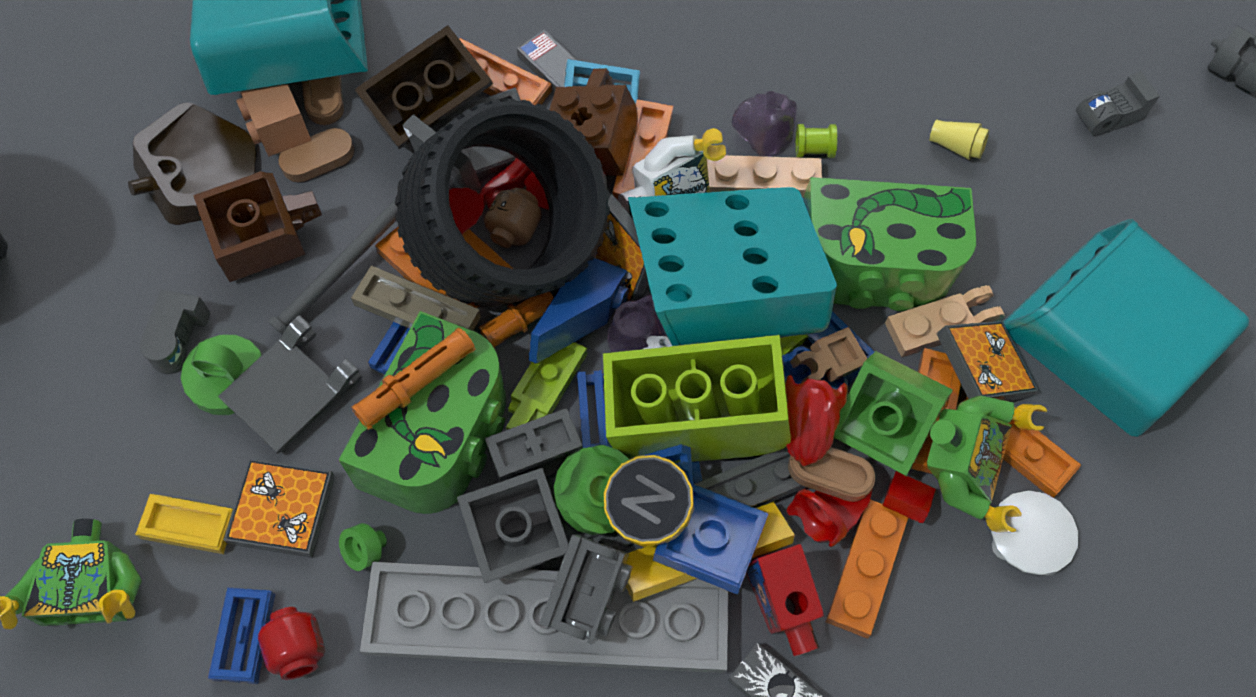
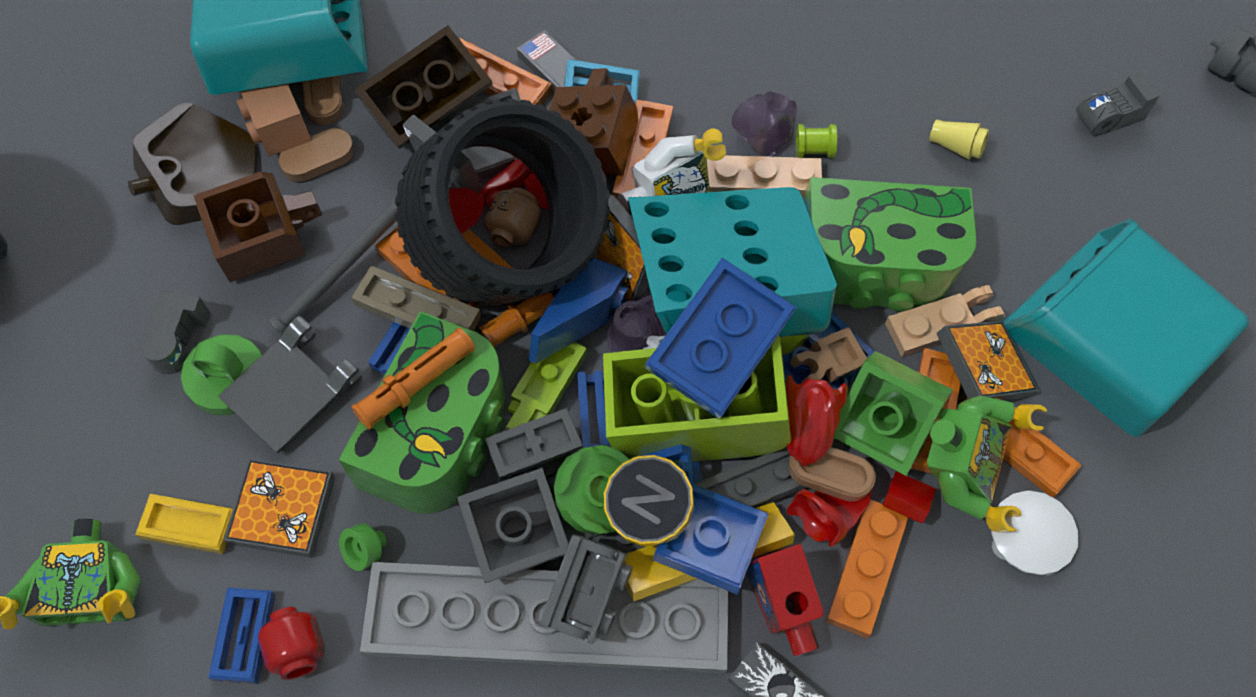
none -> blue tile [644,257,797,420]

